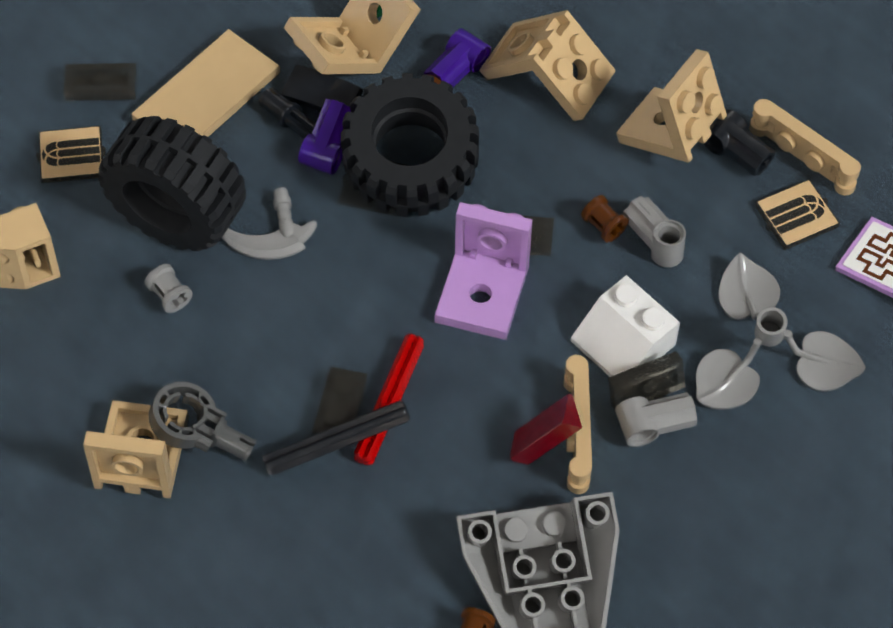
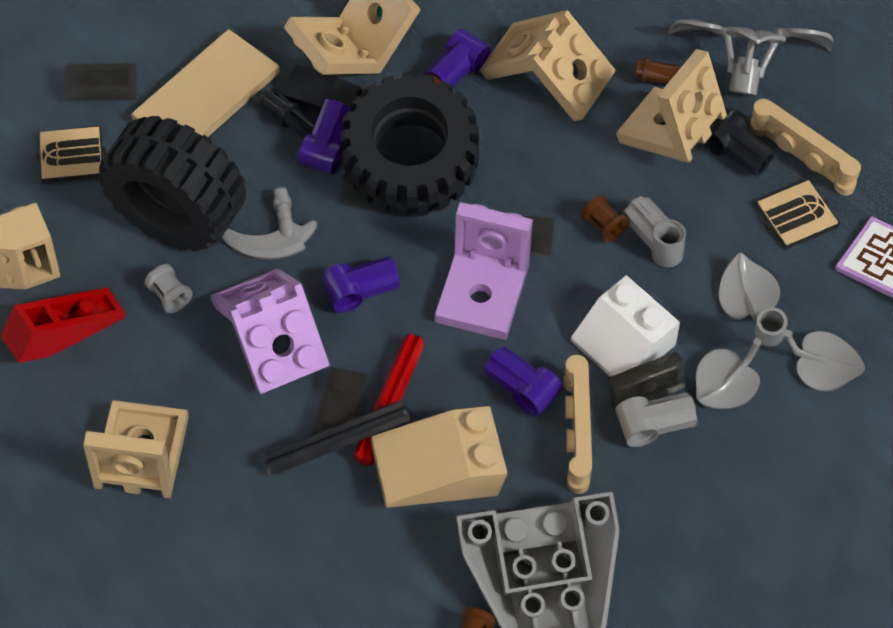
dark grey pin [148,381,257,462] -> none
dark red slope [510,394,582,465] -> none
none -> red slope [1,287,126,363]
none -> lavender bracket [210,268,330,394]
none -> dark purple piece [321,256,400,313]
none -> tan slope [370,406,508,508]
none -> dark purple piece [484,346,563,417]
none -> reddish brown pin [634,56,679,85]
none -> light grey plant [668,19,833,96]

